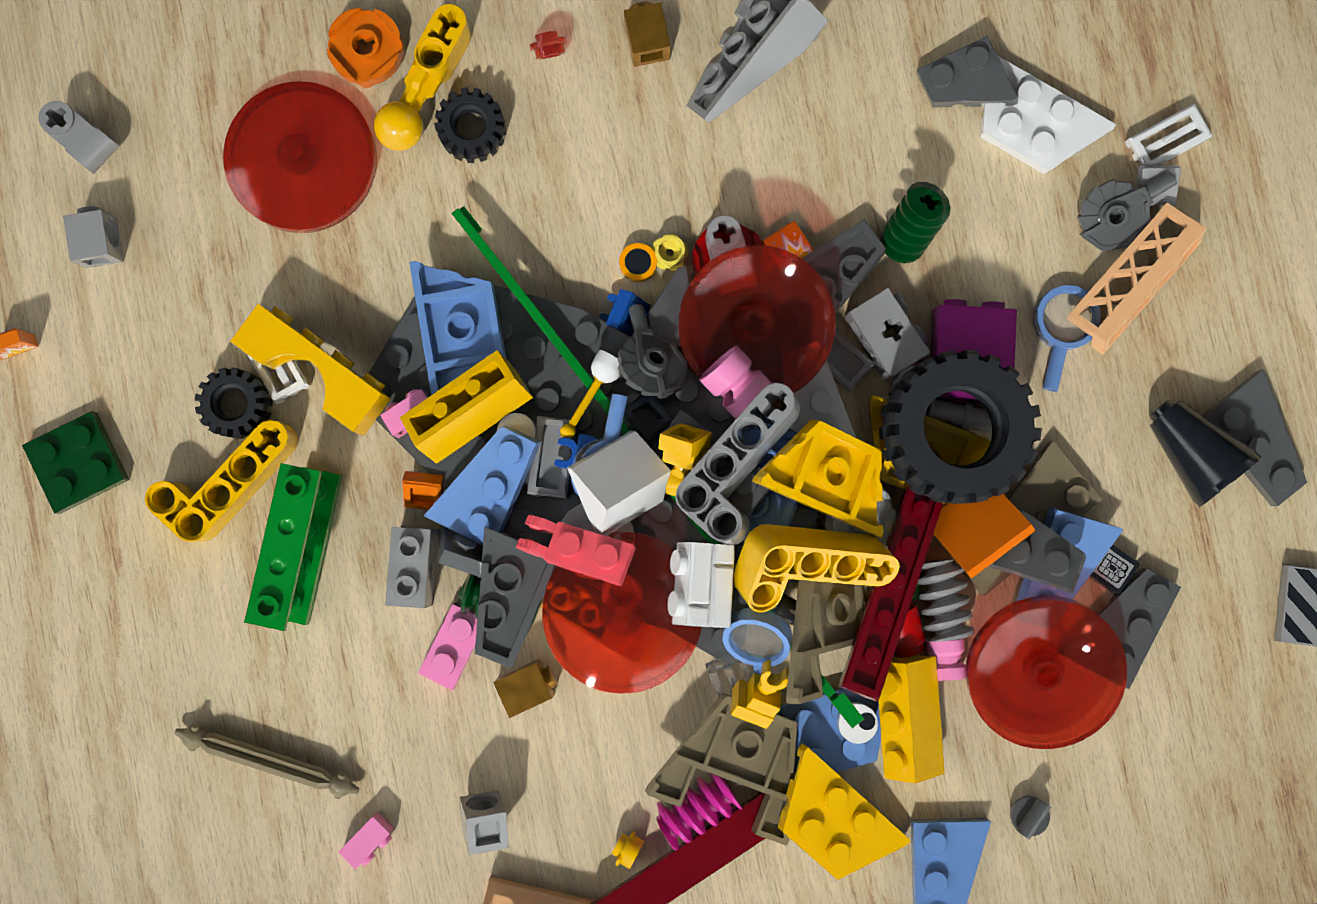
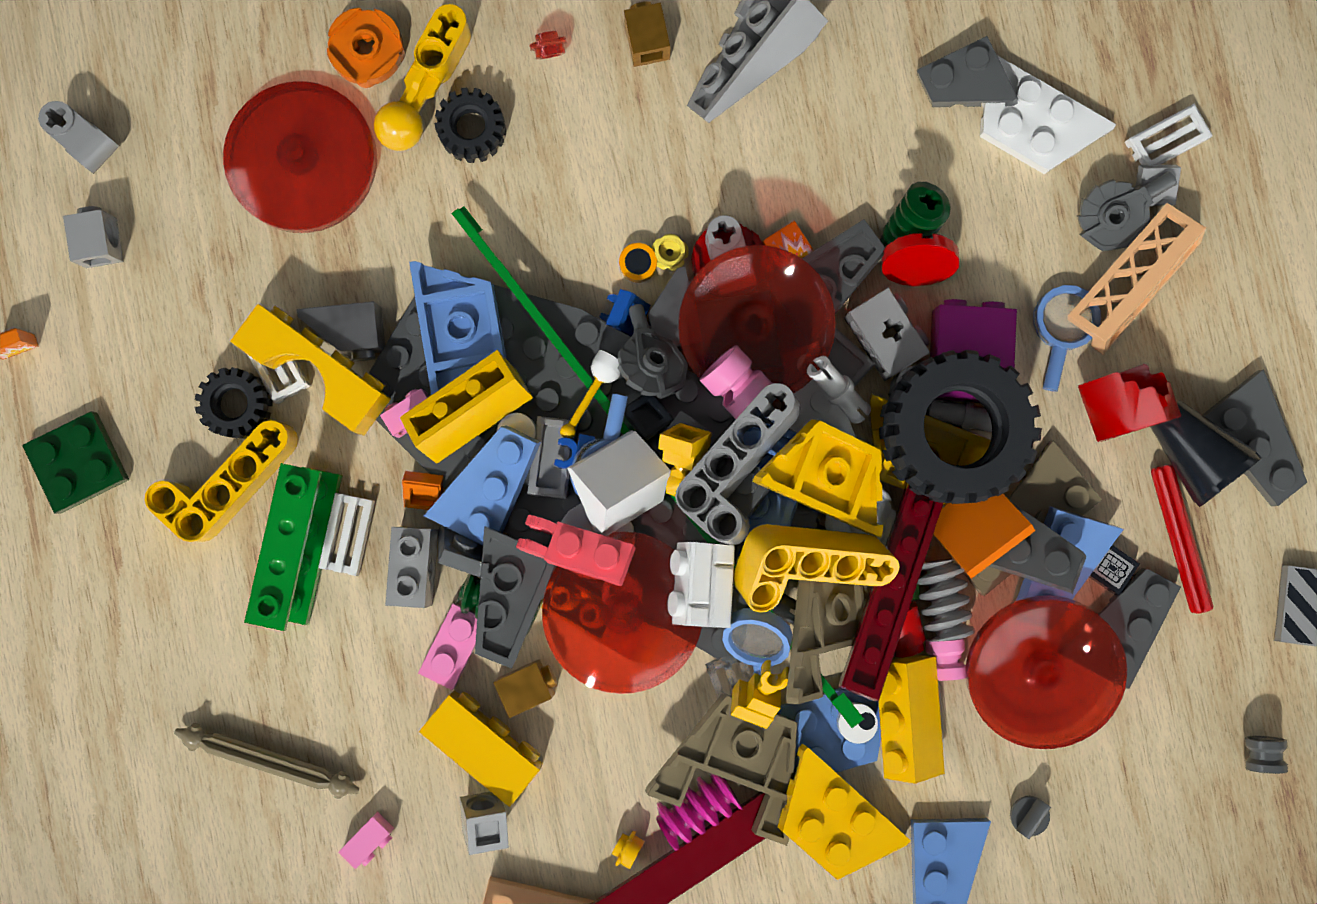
none -> flat silver slope [297,301,385,361]
none -> white tile [318,493,375,576]
none -> yellow brick [419,690,543,807]
none -> white pin [807,356,871,423]
none -> red tile [882,233,959,287]
none -> red piece [1078,364,1181,442]
none -> red axle [1151,464,1214,614]
none -> dark grey wheel [1245,736,1288,774]

